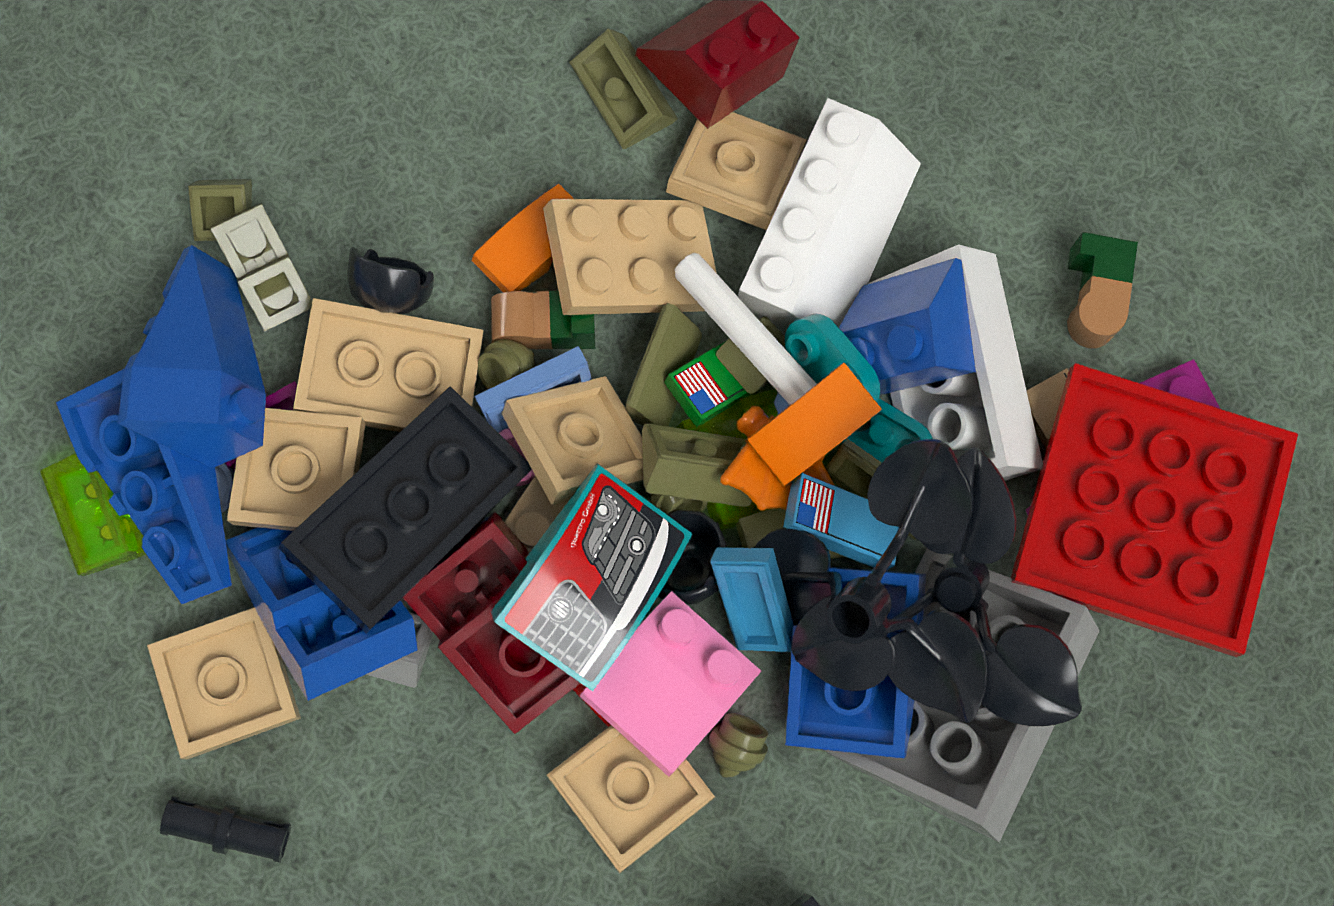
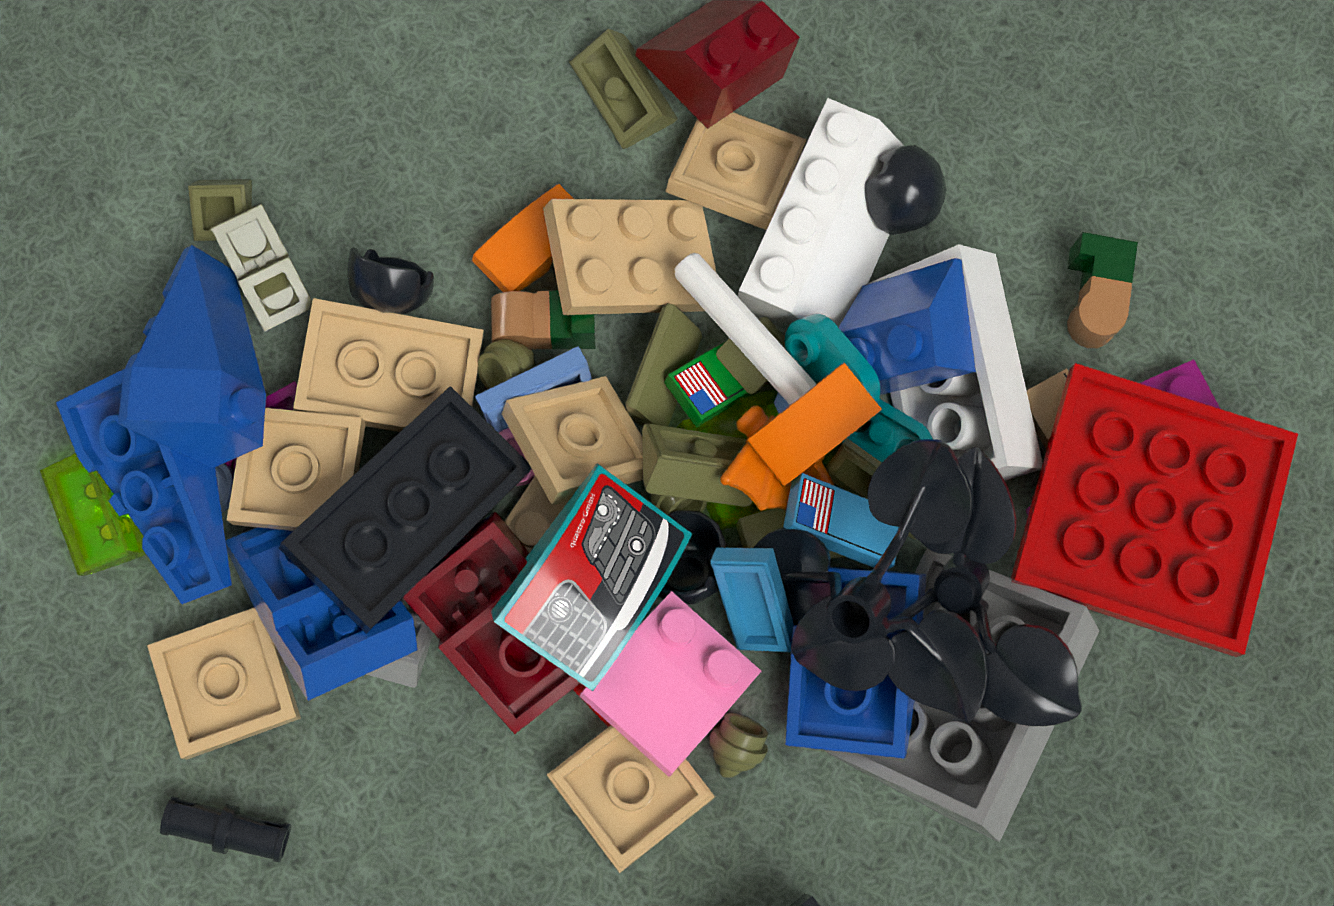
none -> black hair [865,145,946,235]

